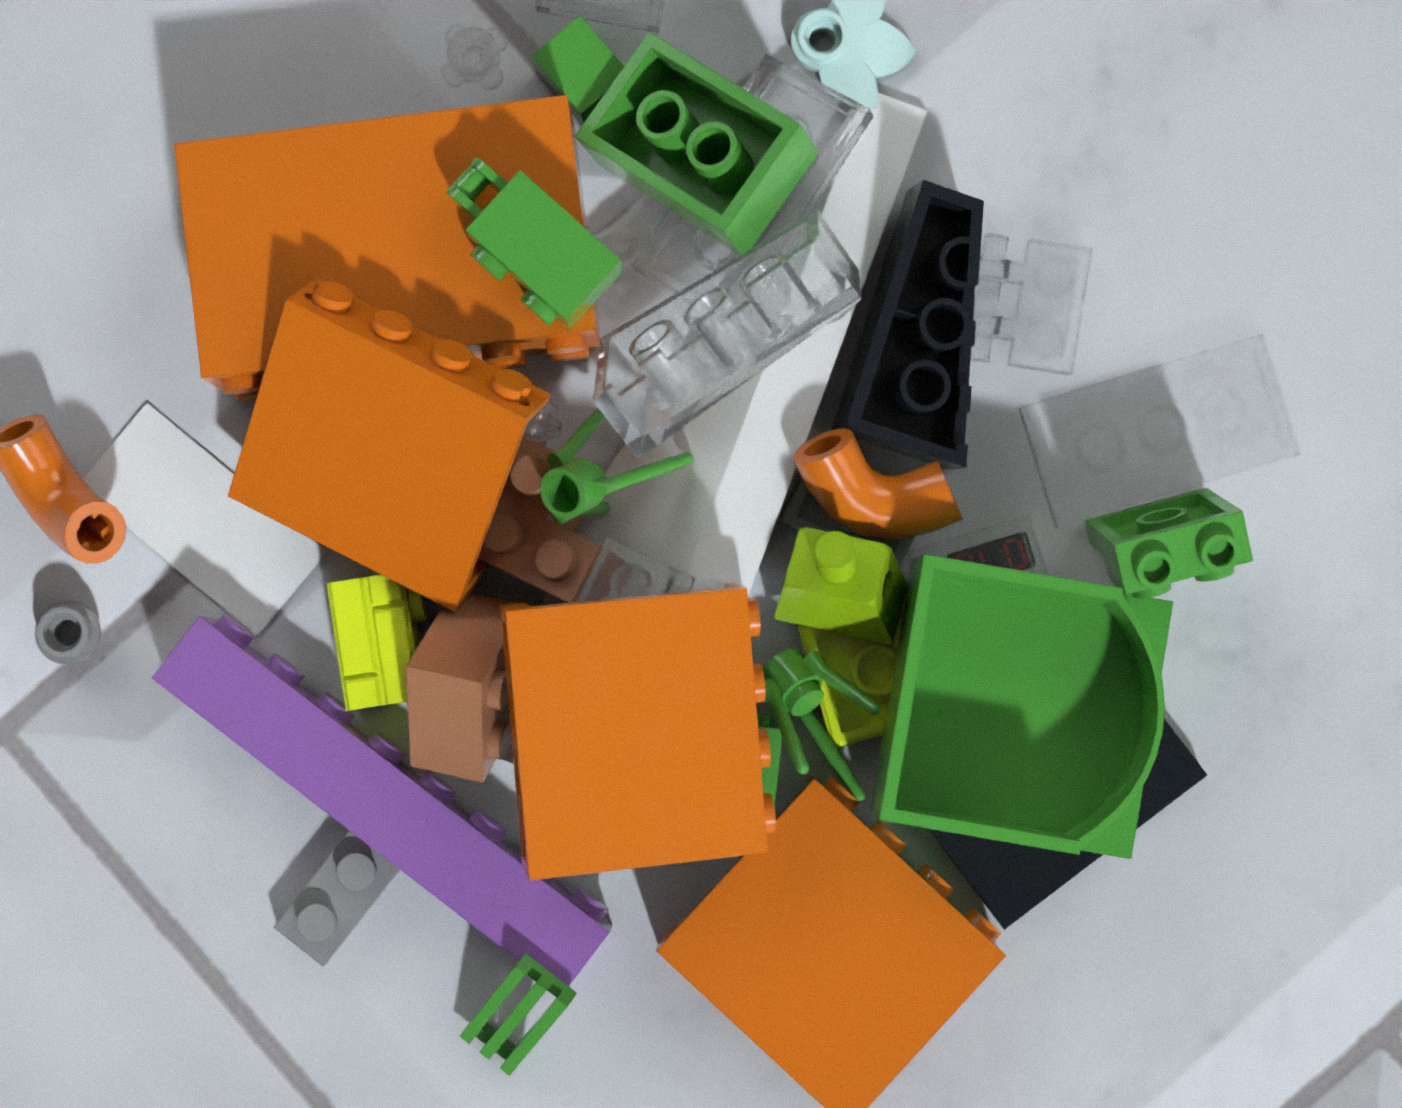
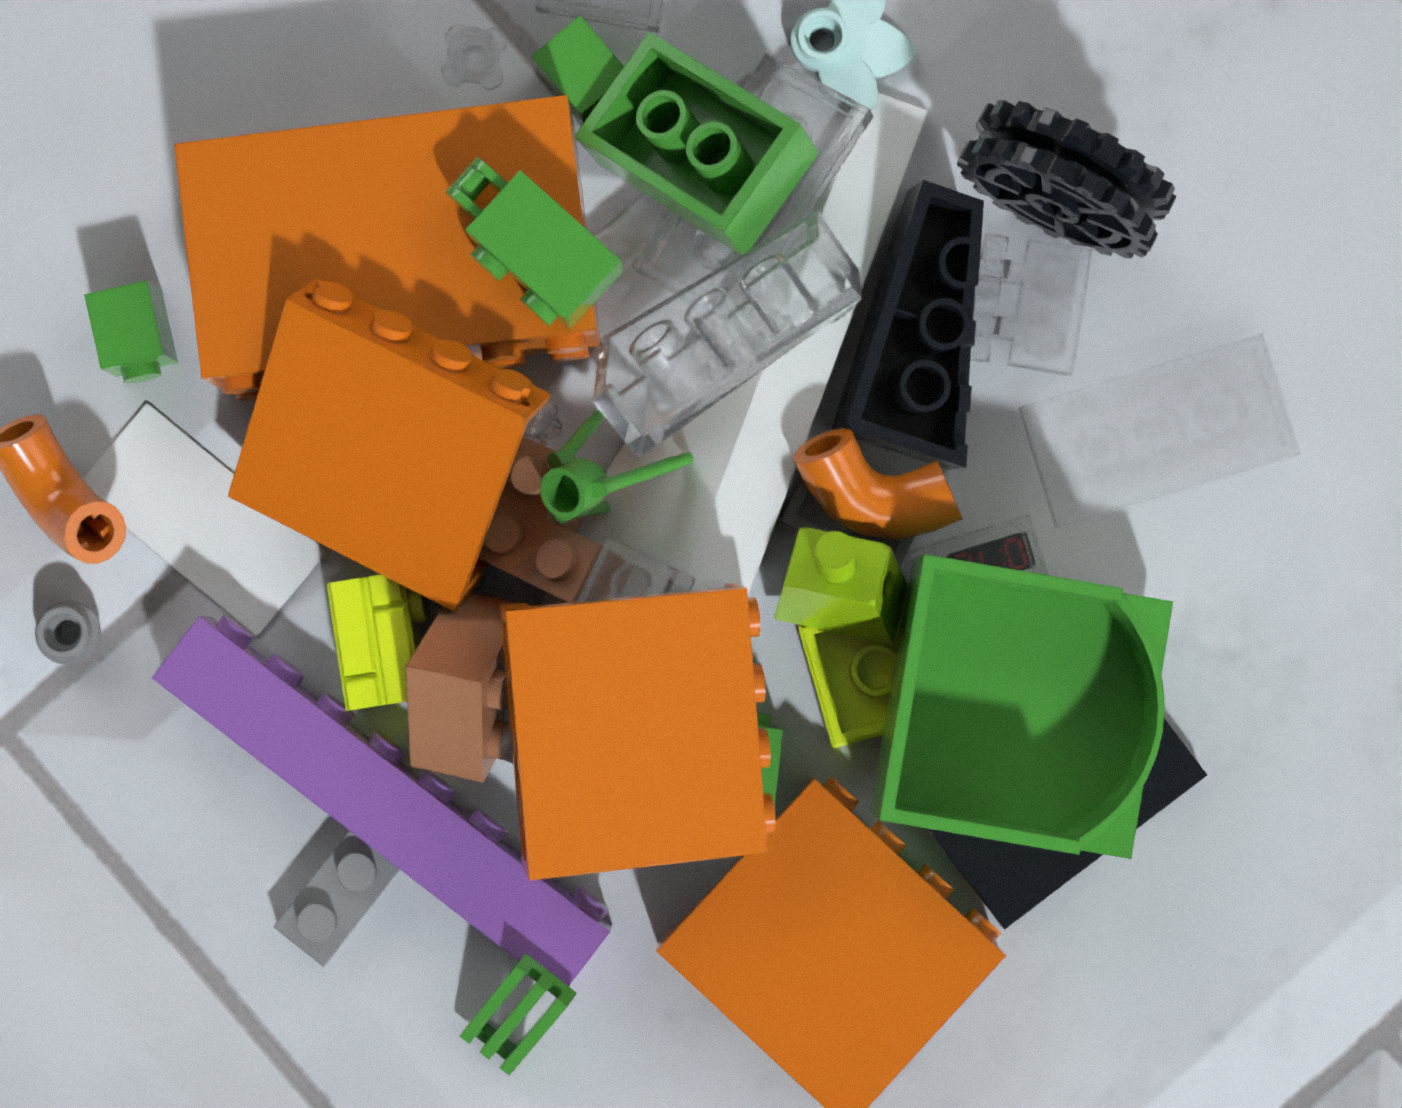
bright green plant [763,648,881,801] -> none
bright green plate [1085,488,1253,598] -> none
none -> bright green brick [84,280,178,383]
none -> black piece [957,100,1176,259]

